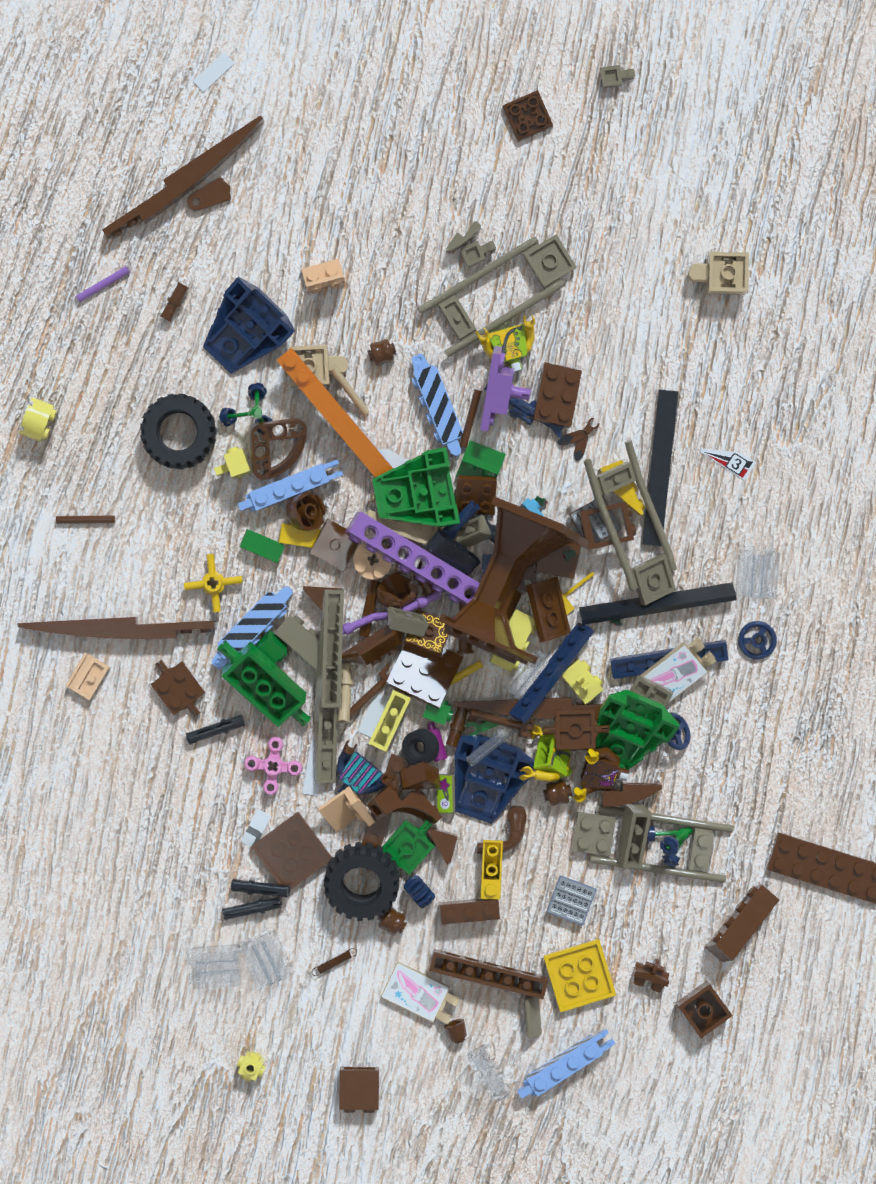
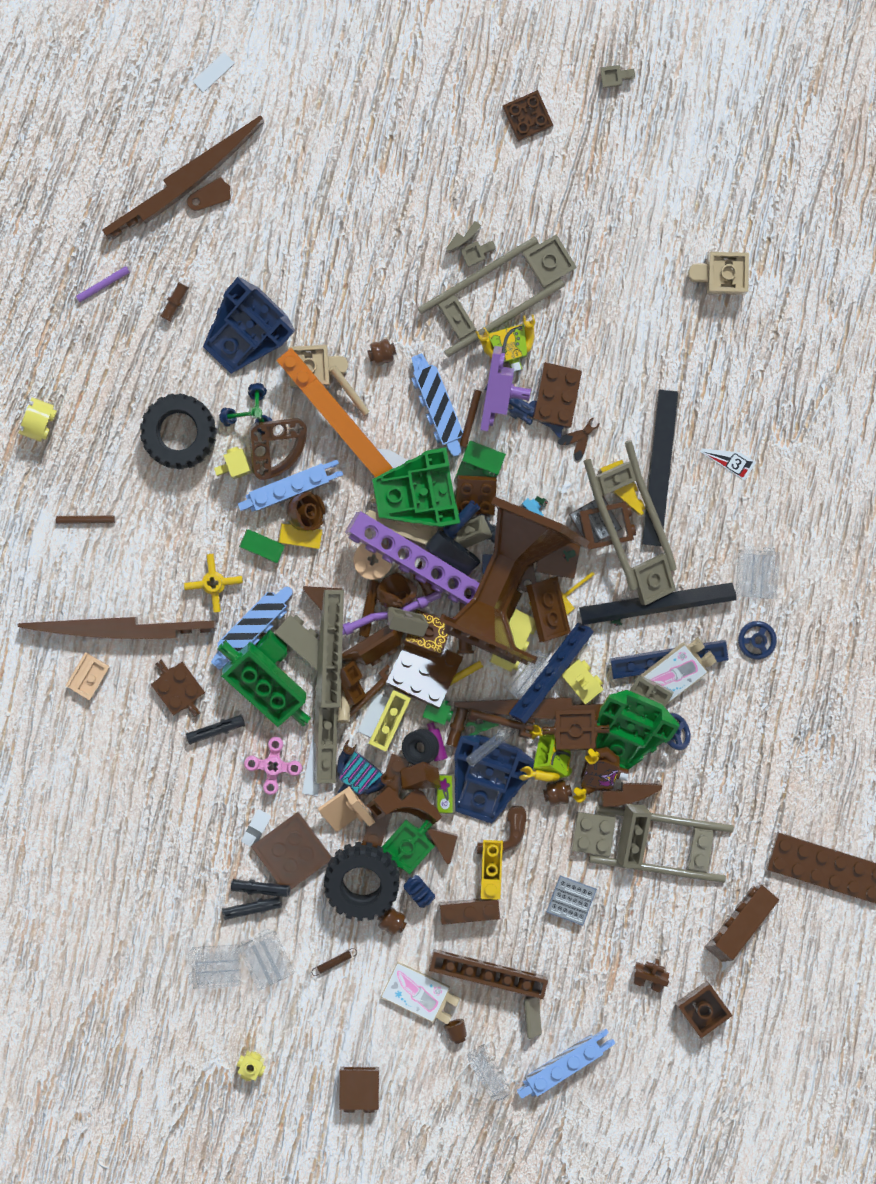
light nougat bracket [301,259,345,294] -> none
plate [308,518,358,571] -> none
yellow plate [543,938,616,1013] -> none
dark blue plant [646,826,693,868] -> none
none -> reddish brown slope [340,660,366,706]

